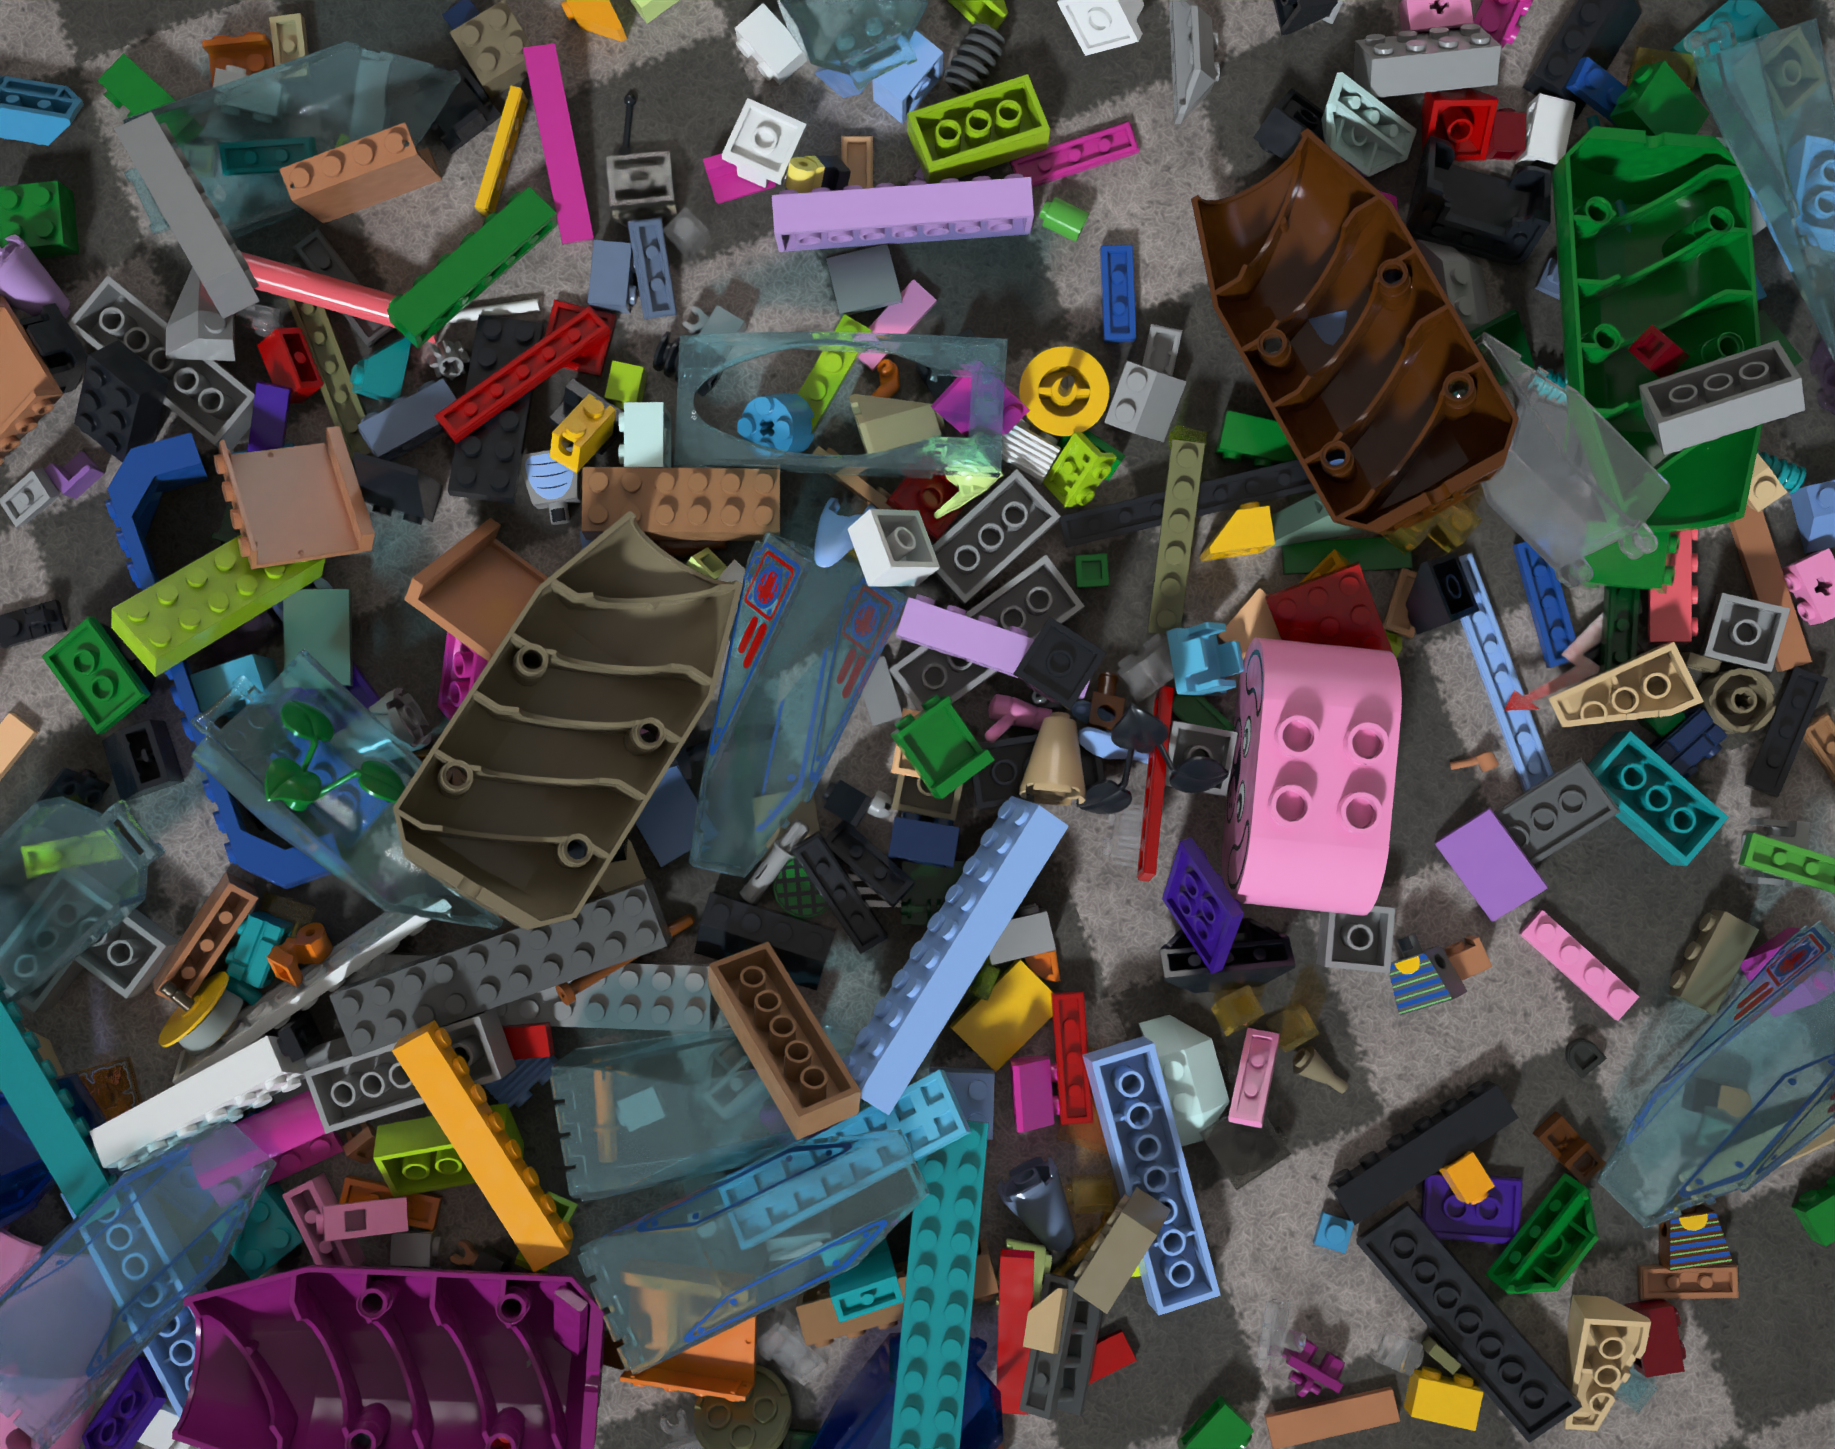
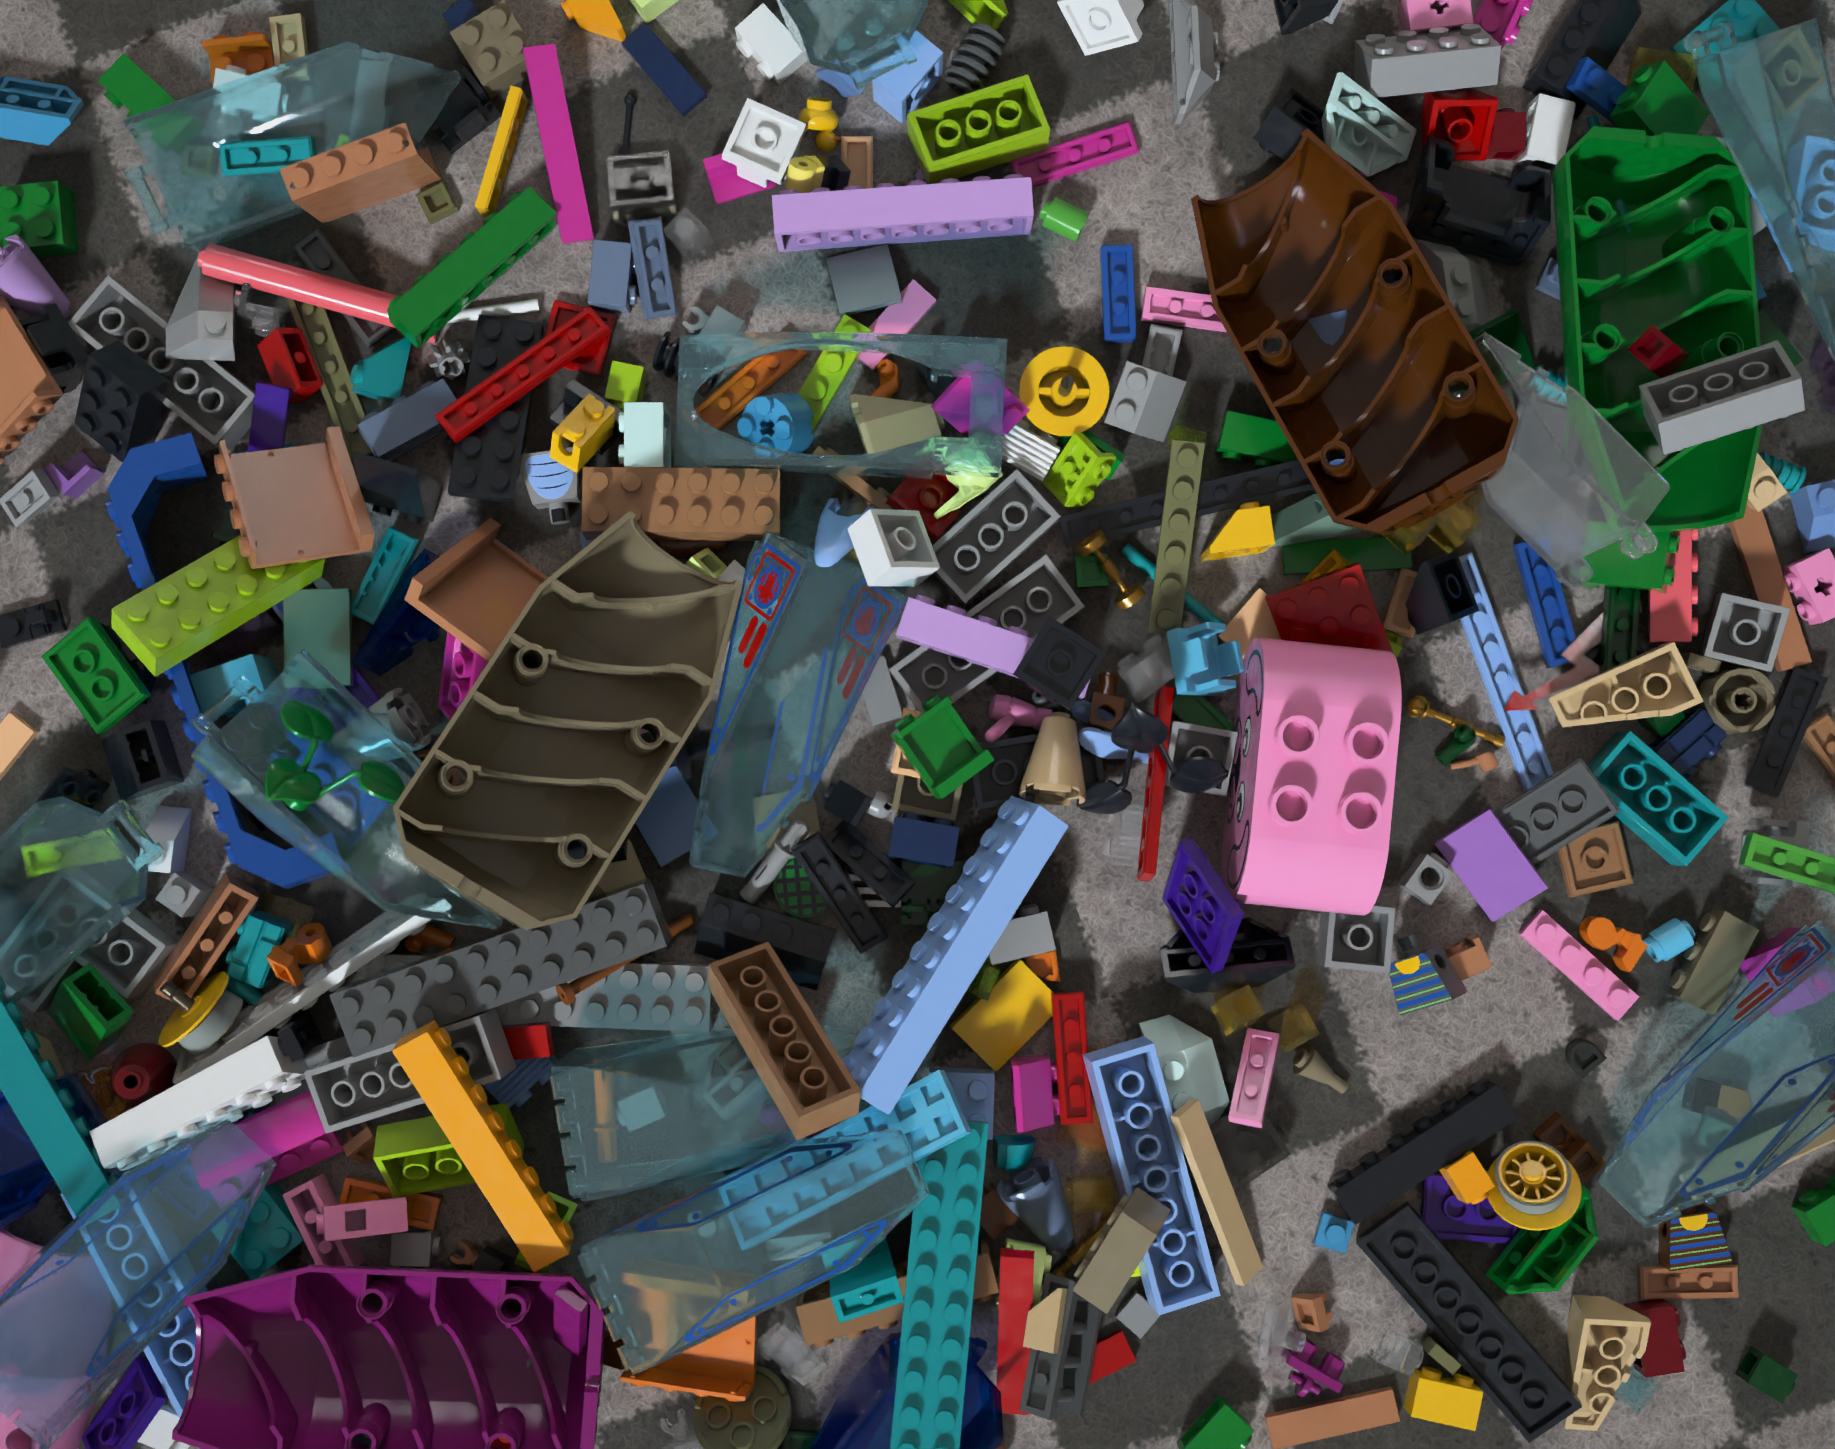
light grey brick [114,112,259,319] -> none
none -> green brick [47,963,134,1060]
none -> dark red cone [110,1043,177,1107]
none -> white slope [138,805,192,873]
none -> light grey brick [156,871,214,917]
none -> teal plate [352,526,421,627]
none -> clear blue wedge [353,548,441,676]
none -> orange arm [405,925,456,953]
none -> olive tile [415,180,459,225]
none -> dark blue tile [621,23,707,117]
none -> orange tile [691,330,808,438]
none -> yellow animal [798,97,841,152]
none -> reddish brown brick [980,1183,1018,1240]
none -> teal piece [993,1134,1035,1172]
none -> pearl gold wheel [1075,530,1146,611]
none -> light grey tile [1115,1290,1160,1339]
none -> teal bar [1120,543,1226,634]
none -> bright pink plate [1141,286,1227,332]
none -> tan tile [1170,1098,1263,1286]
none -> nougat tile [1291,1293,1333,1332]
none -> light grey brick [1397,853,1454,905]
none -> pearl gold piece [1406,695,1505,748]
none -> dark green arm [1434,724,1476,767]
none -> yellow piece [1487,1141,1582,1231]
none -> medium nougat tile [1557,821,1633,897]
none -> orange leg [1579,916,1648,972]
none -> medium azure brick [1642,918,1695,963]
none -> dark green brick [1735,1346,1798,1403]

